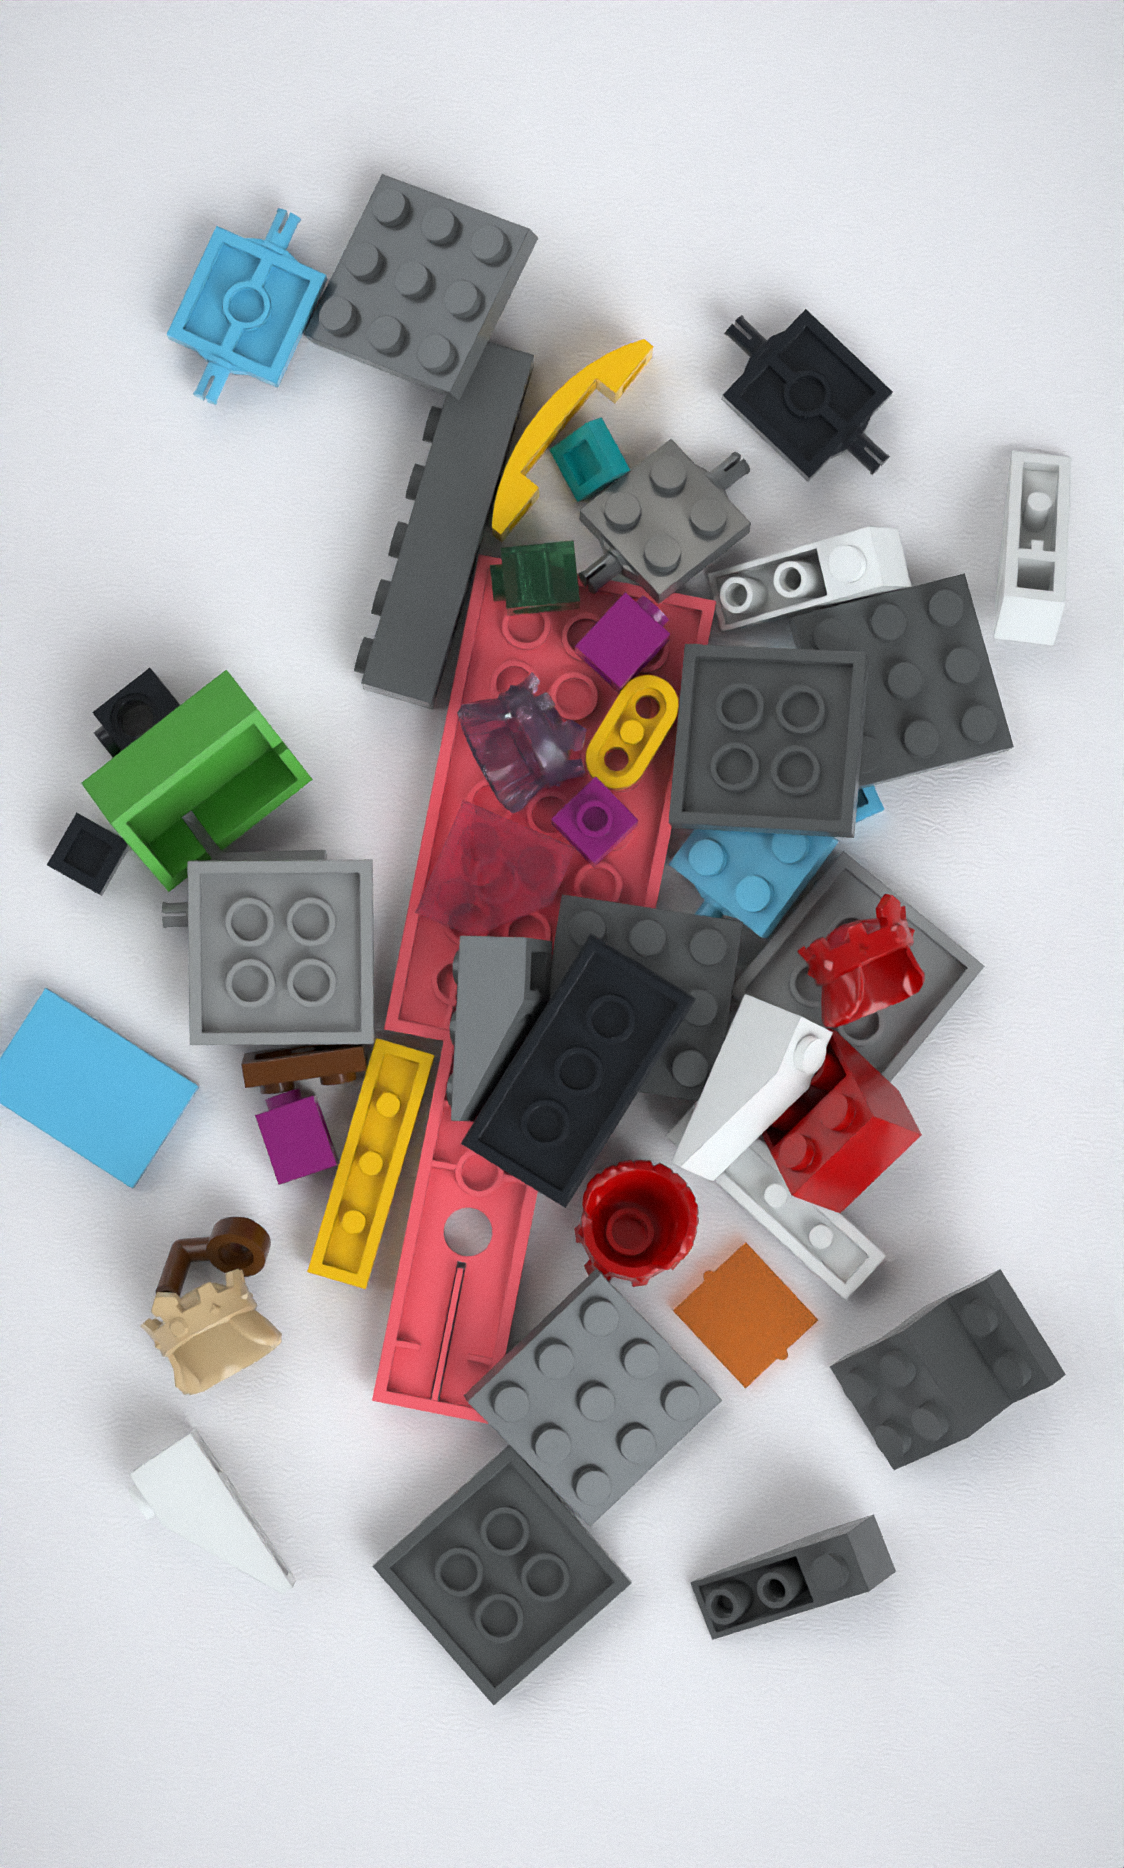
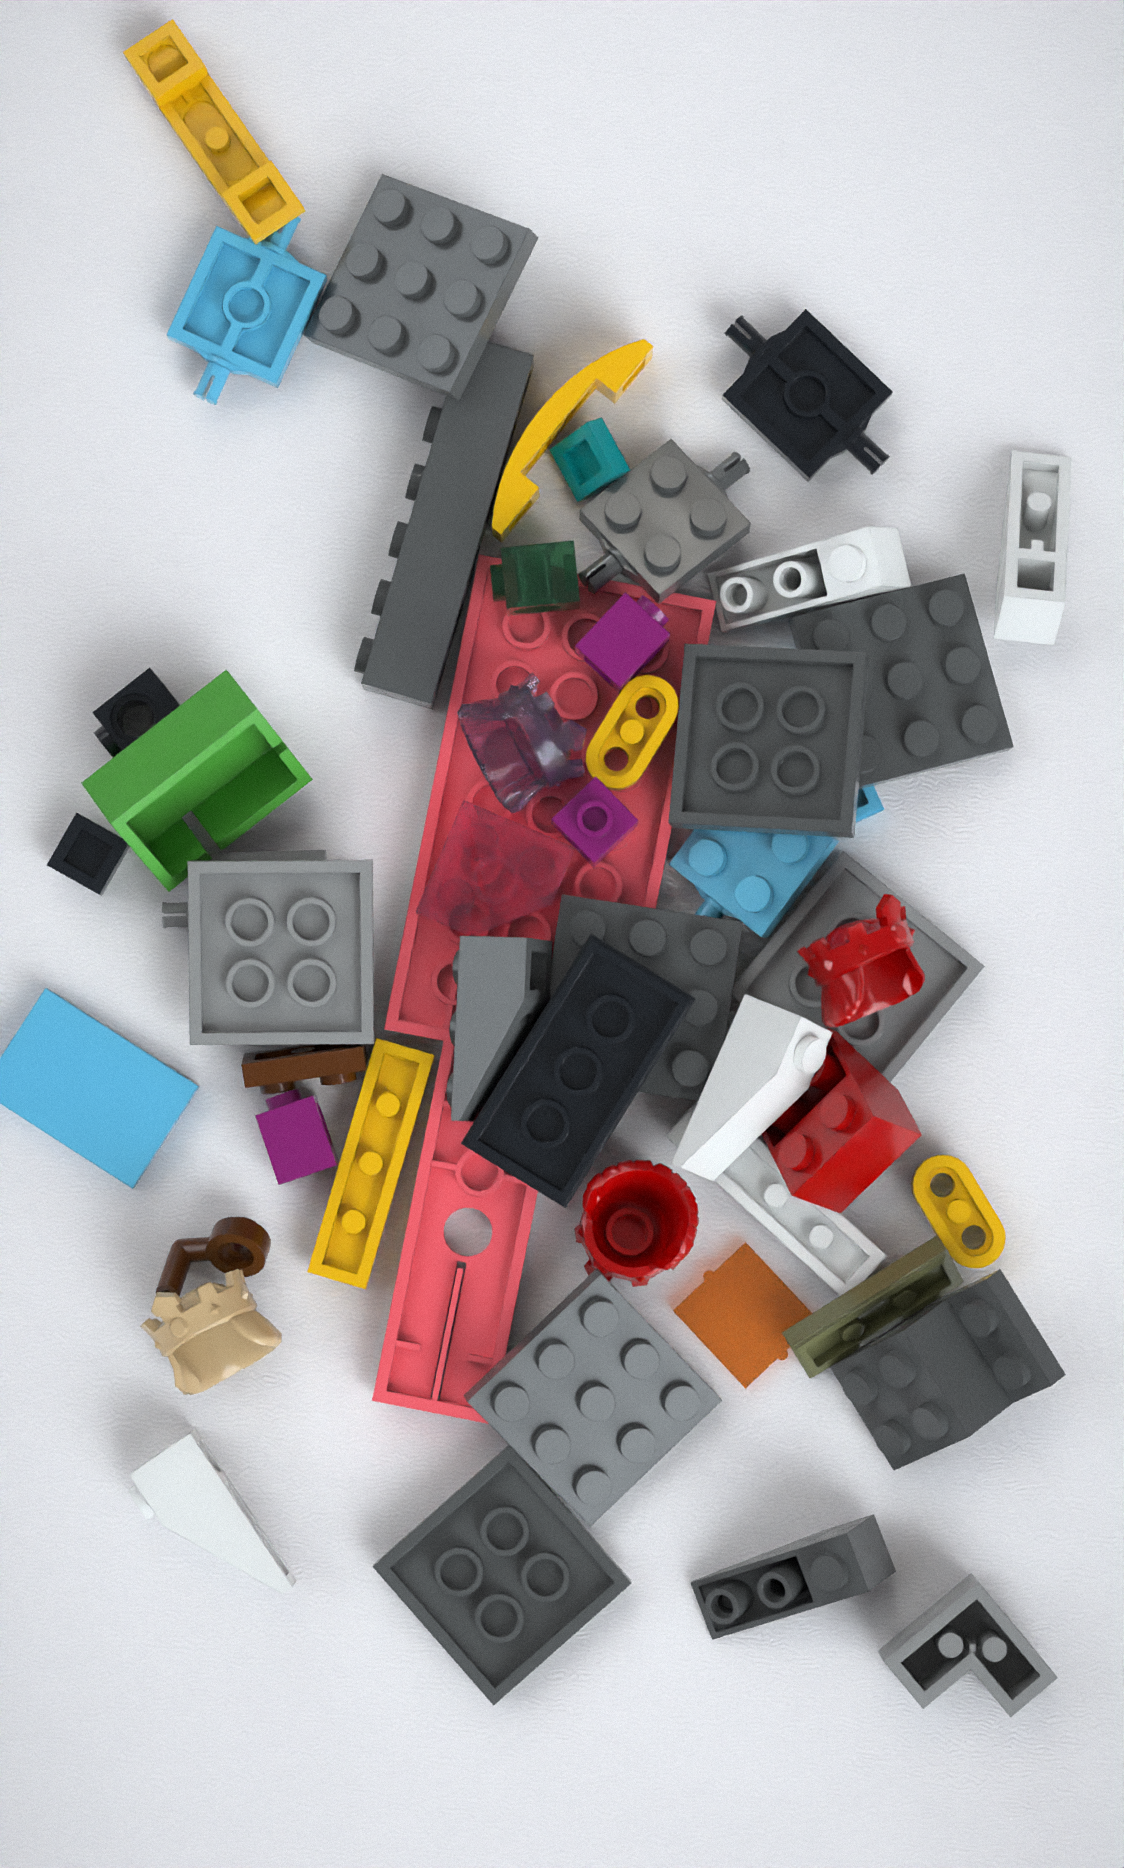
none -> yellow slope [123,19,305,245]
none -> olive tile [782,1236,964,1378]
none -> light grey brick [878,1573,1058,1717]
none -> yellow plate [911,1155,1006,1268]

